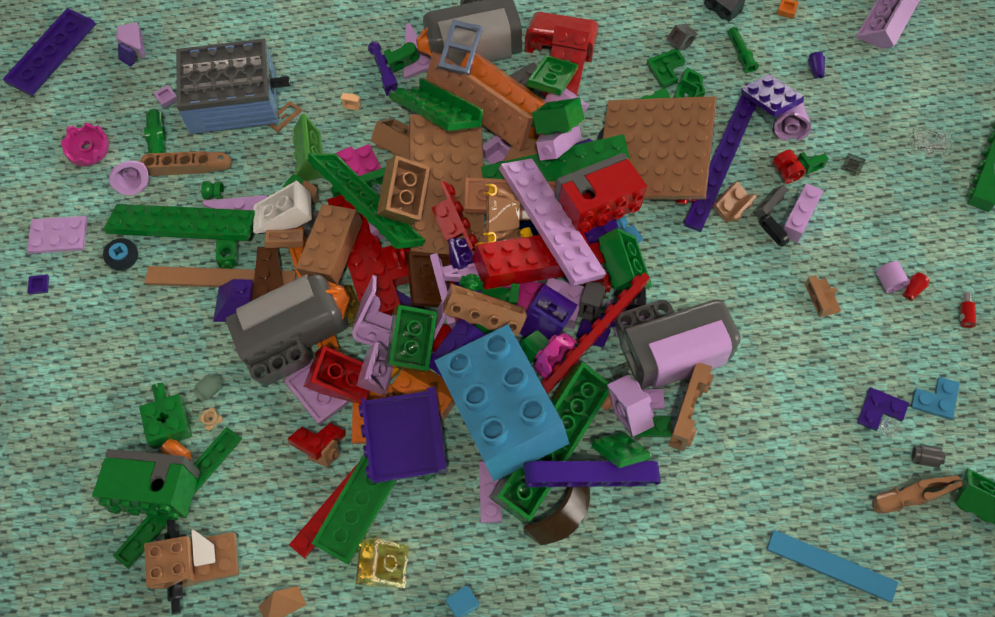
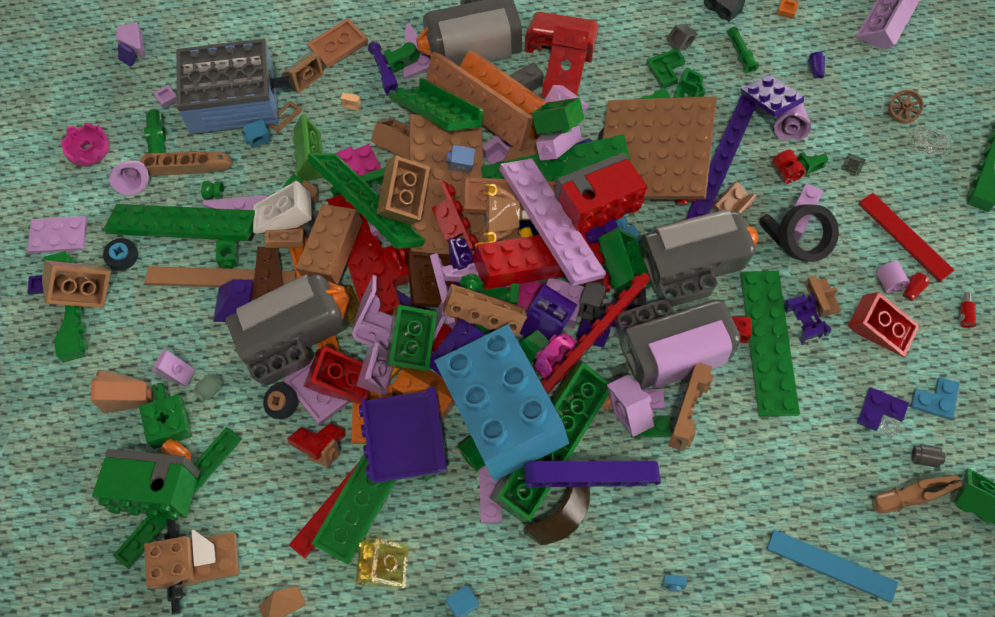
dark purple plate [3,8,96,96] -> none
tan plate [199,407,223,431] -> none
sand blue window [438,19,483,75] -> none
green tile [527,55,578,96] -> none
green plate [592,432,651,468] -> none
dark grey plate [752,185,788,217] -> none
none -> medium nougat slope [42,260,110,308]
none -> green arch [43,251,88,363]
none -> nougat slope [91,370,154,413]
none -> lavender brick [152,350,195,387]
none -> dark azure brick [242,119,272,148]
none -> black wheel [263,384,298,419]
none -> medium nougat slope [282,52,324,94]
none -> nougat plate [307,18,368,69]
none -> medium blue brick [446,145,475,173]
none -> green brick [457,436,485,472]
none -> dark grey piece [640,209,758,307]
none -> dark azure plate [663,574,687,592]
none -> red brick [731,316,752,344]
none -> green plate [740,271,800,417]
none -> black tyre [779,204,839,262]
none -> dark purple piece [784,294,831,345]
none -> red slope [848,292,920,357]
none -> red tile [858,193,954,283]
none -> medium nougat wheel [888,90,924,124]

